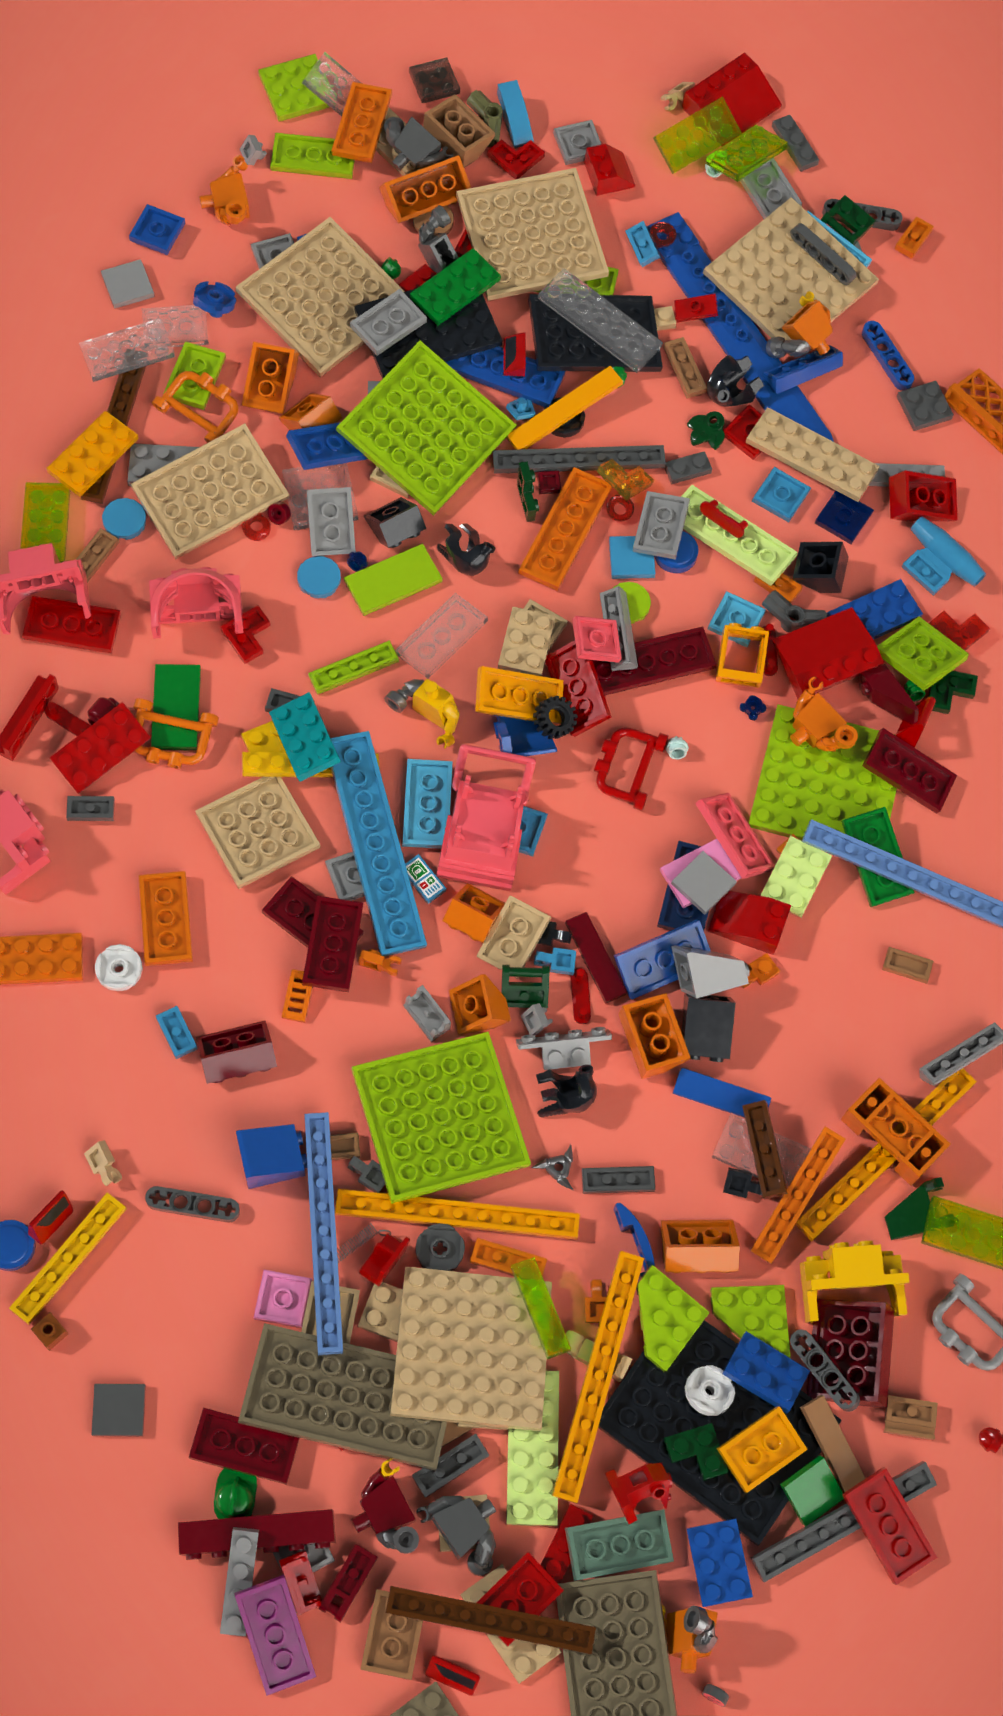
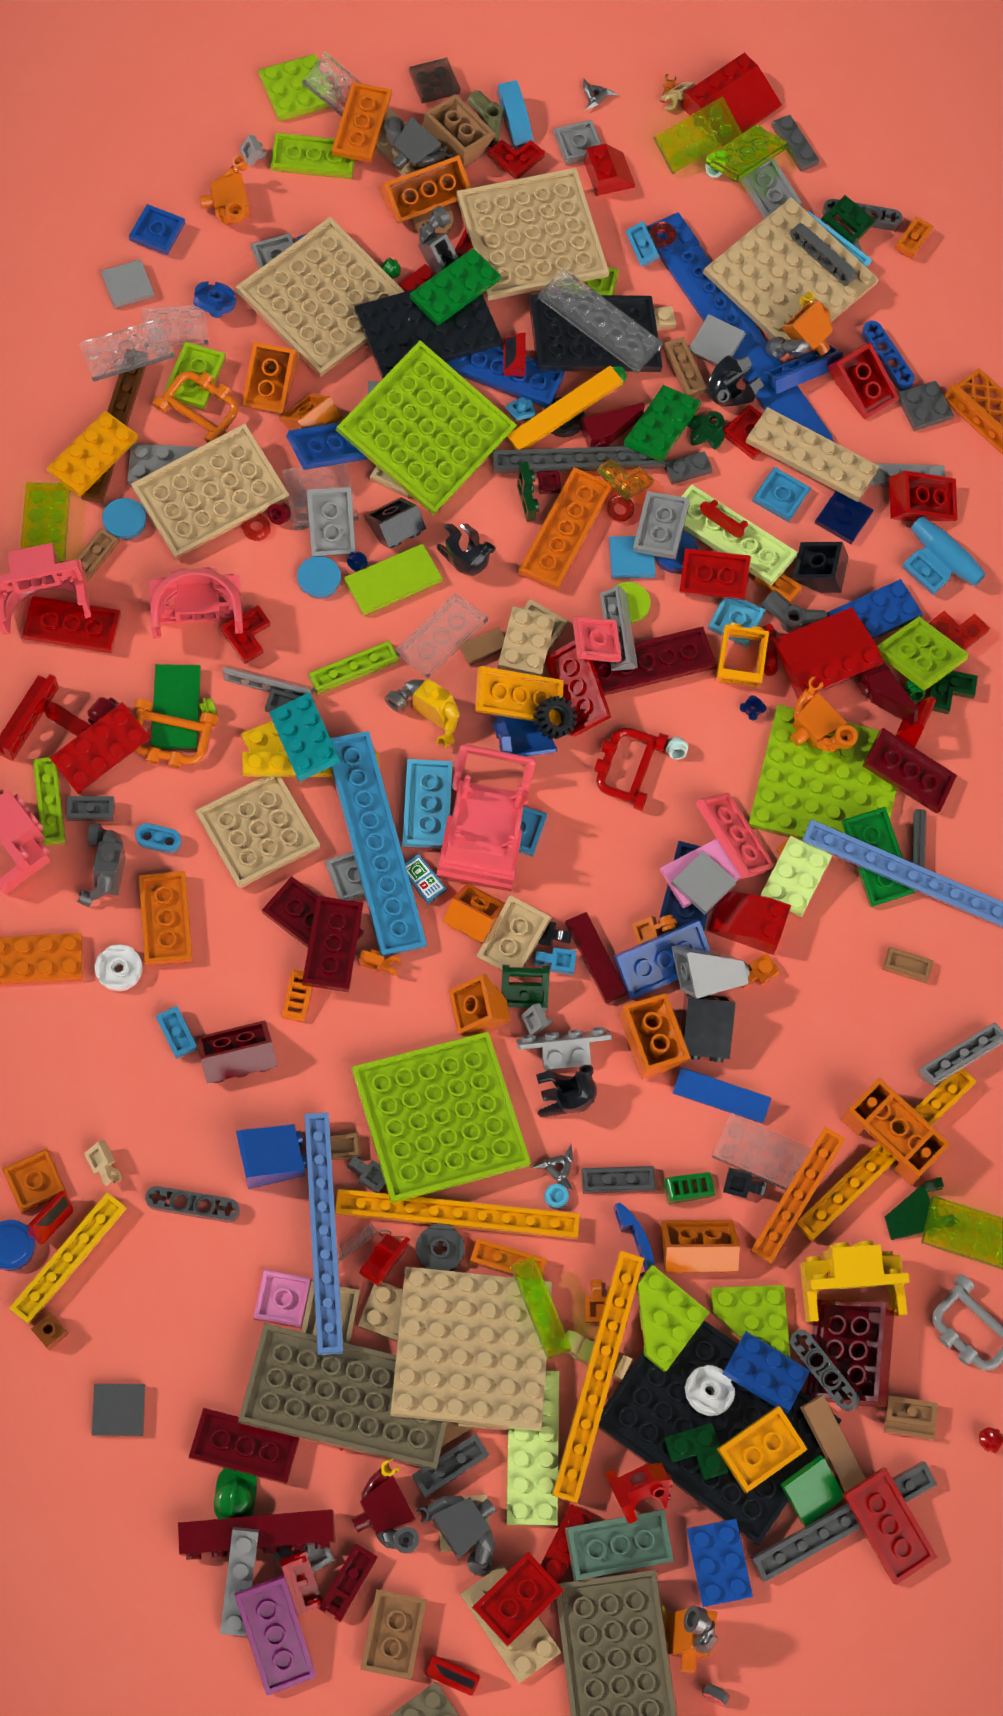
light grey plate [350,289,427,356] -> none
reddish brown plate [385,1586,596,1655] -> none
light grey hinge [403,985,451,1042] -> none
red piece [571,968,591,1024] -> none
red plate [674,294,718,323] -> none
reddish brown plate [742,1100,788,1200] -> none
none -> orange tile [2,1148,67,1214]
none -> lime tile [33,757,66,846]
none -> dark grey torso [77,823,126,907]
none -> dark azure plate [135,823,181,853]
none -> lime plate [200,698,217,715]
none -> light grey slope [223,666,314,696]
none -> medium nougat tile [459,627,505,666]
none -> medium azure tile [544,1184,569,1209]
none -> dark red slope [581,403,645,447]
none -> flat silver piece [583,78,618,110]
none -> green plate [624,385,701,462]
none -> orange plate [632,915,677,945]
none -> clear yellow hand [660,74,677,103]
none -> green slope [663,1172,716,1205]
none -> red plate [679,548,751,600]
none -> light grey tile [689,314,746,366]
none -> red slope [827,342,900,419]
none -> dark grey axle [912,809,927,868]

